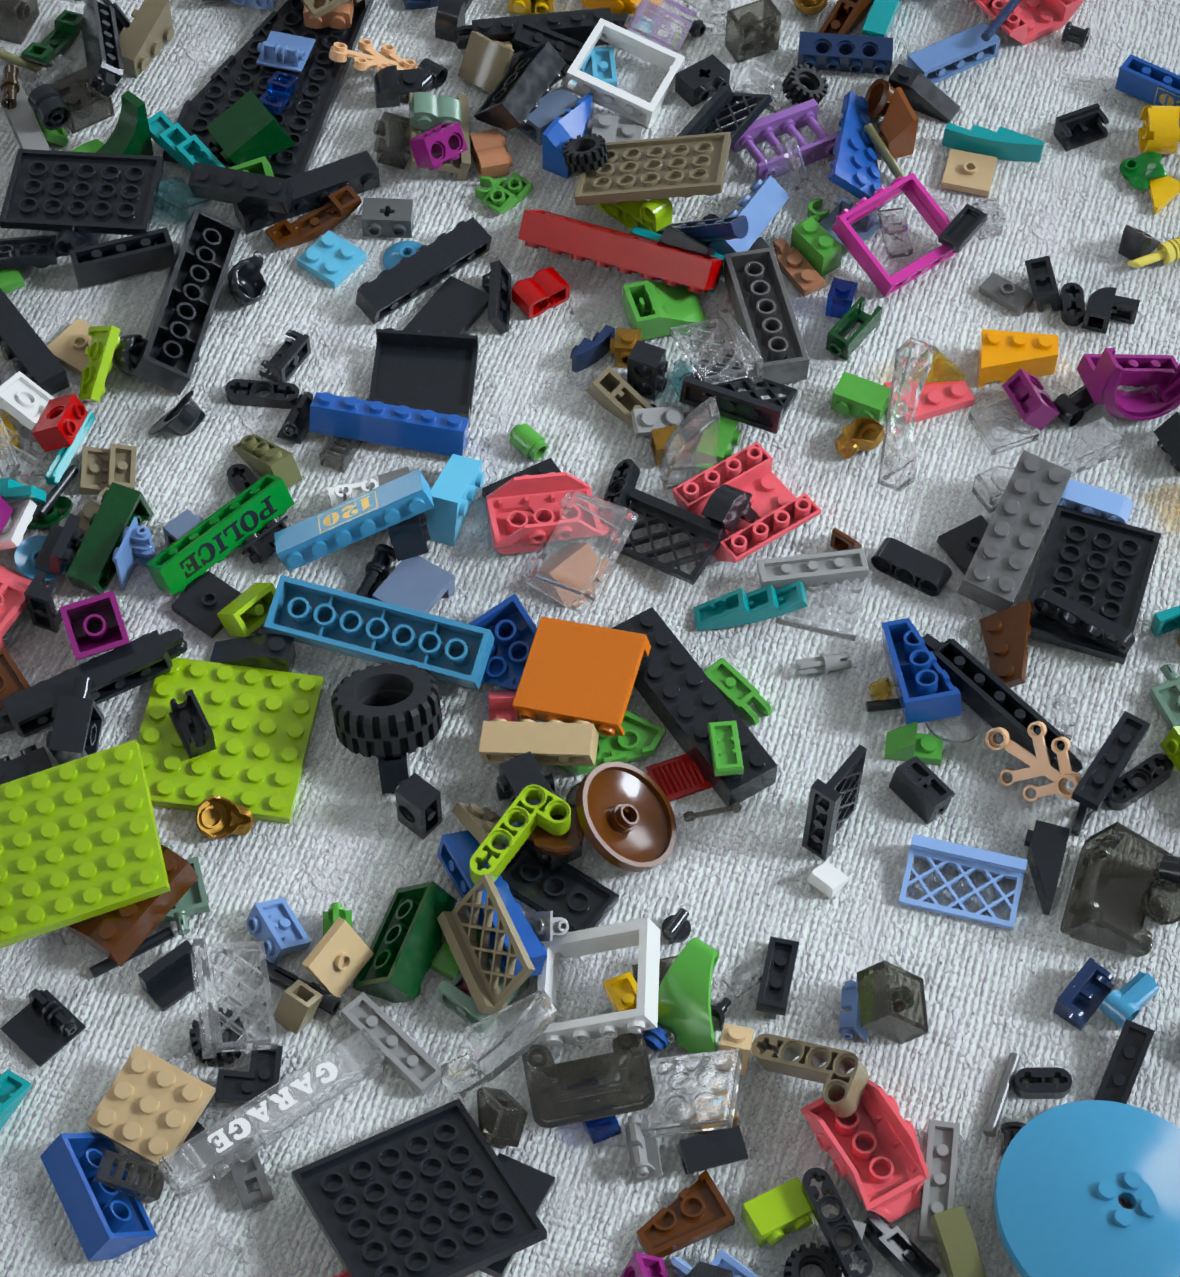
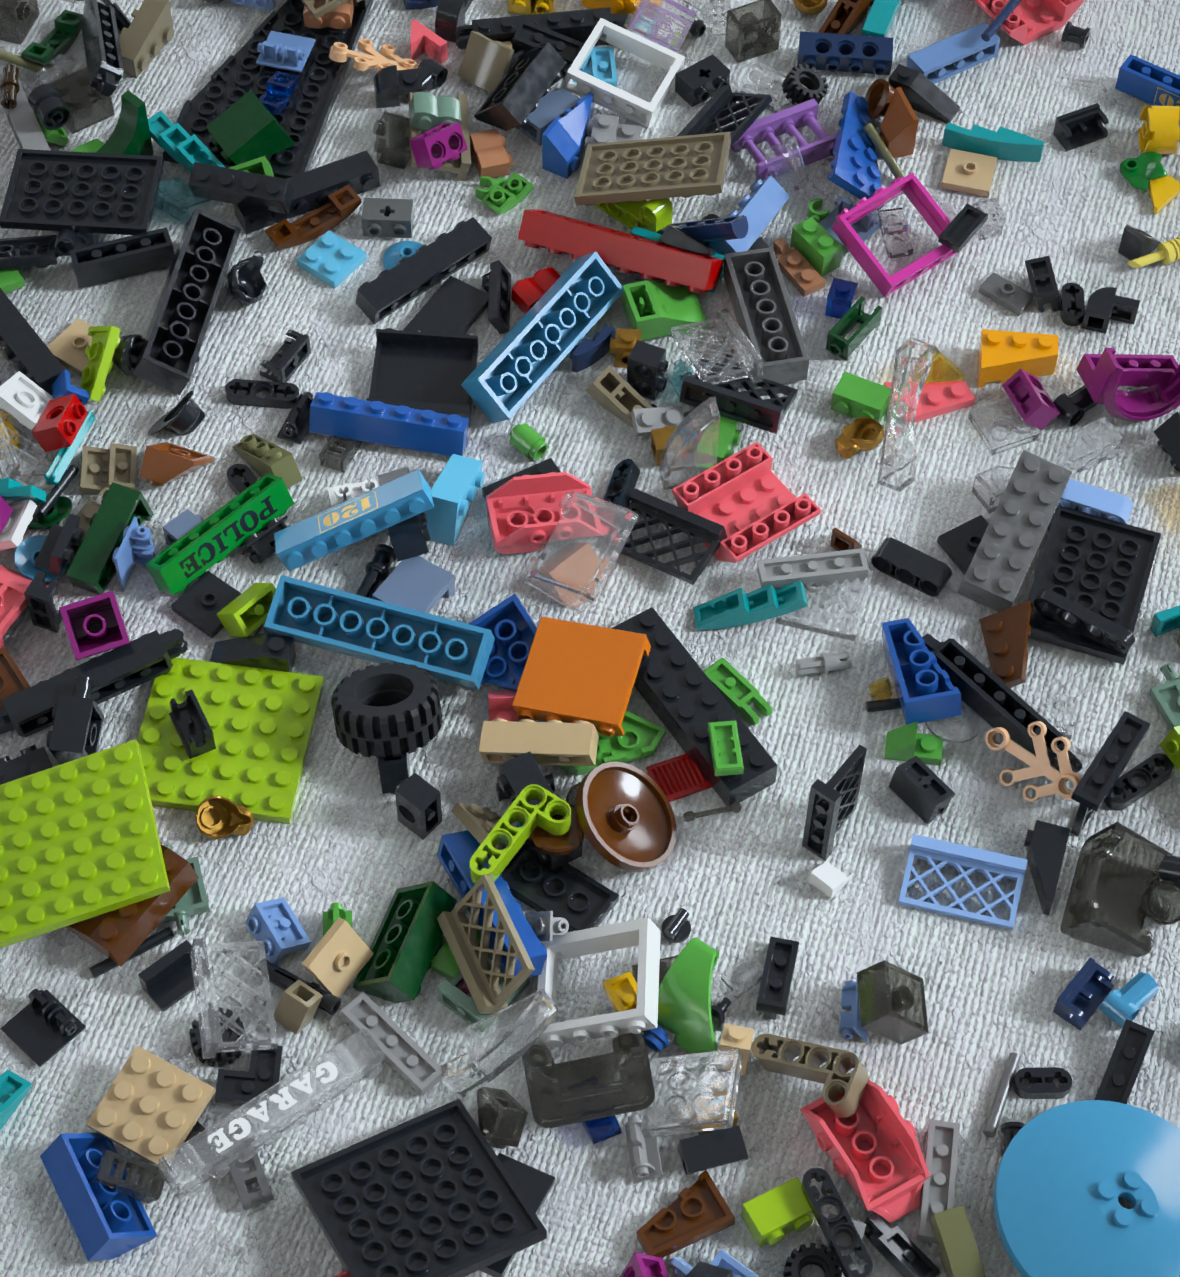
black tyre [562,133,609,174] -> none
black brick [701,484,758,532] -> none
none -> blue panel [52,370,90,405]
none -> dark orange slope [139,442,214,486]
none -> coral slope [410,19,448,64]
none -> dark azure brick [461,251,623,424]

